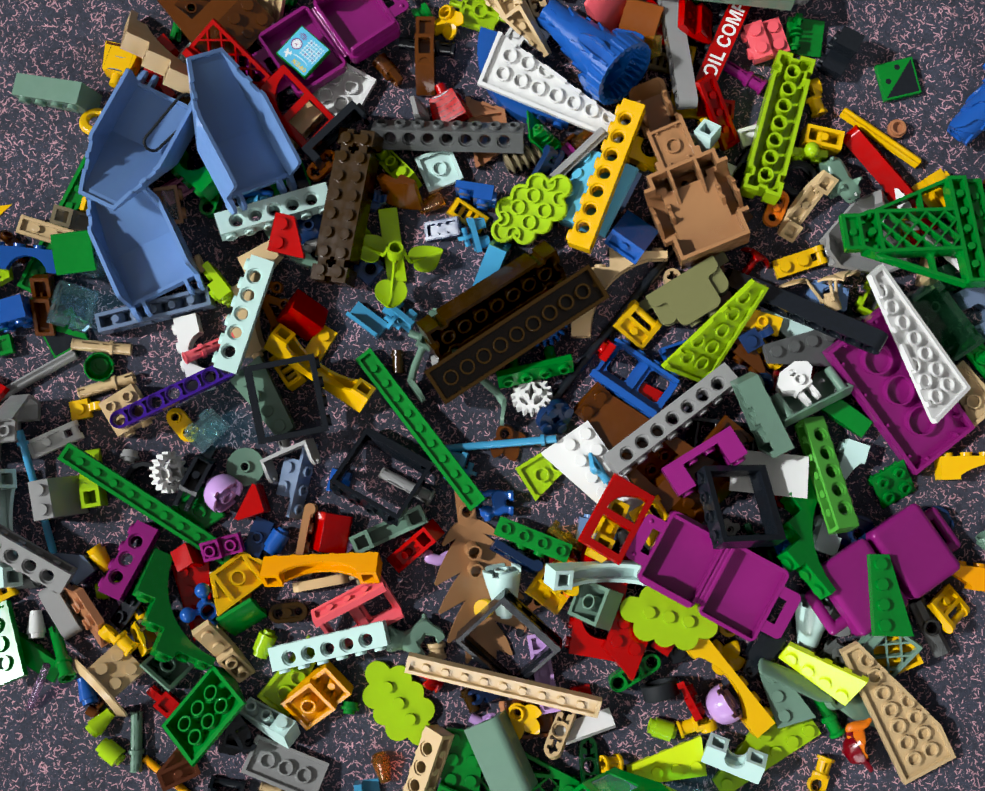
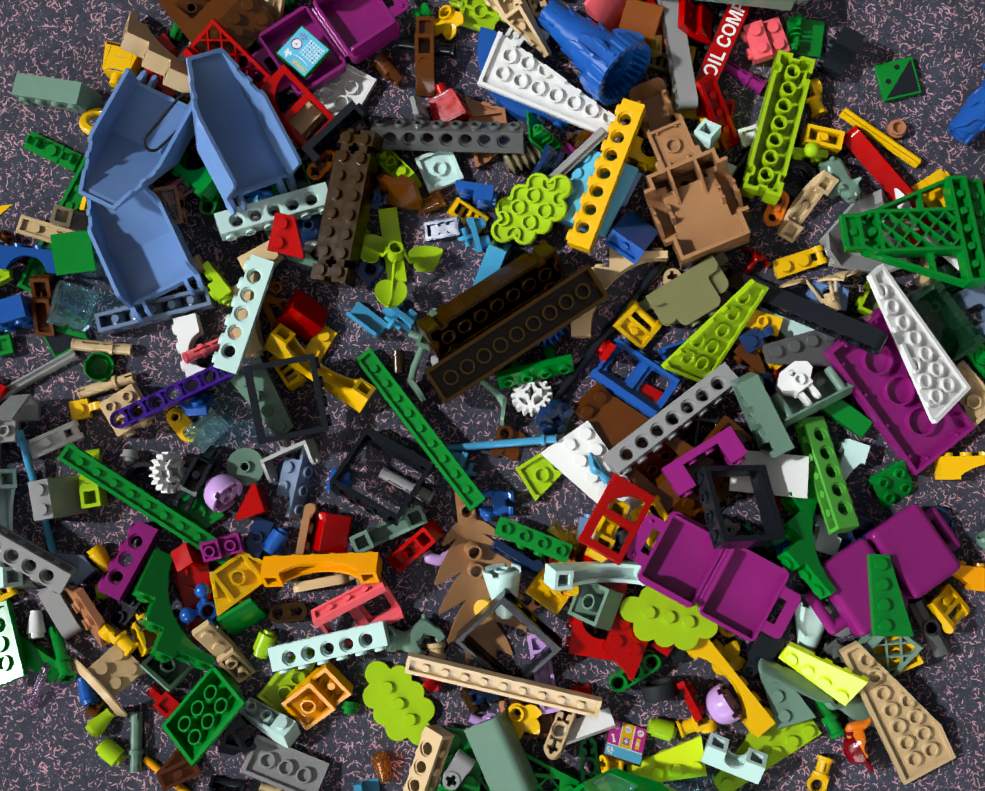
none -> green plate [23,131,84,173]
none -> blue wing [175,392,214,416]
none -> light grey piece [442,749,476,790]
none -> piece [602,718,648,767]

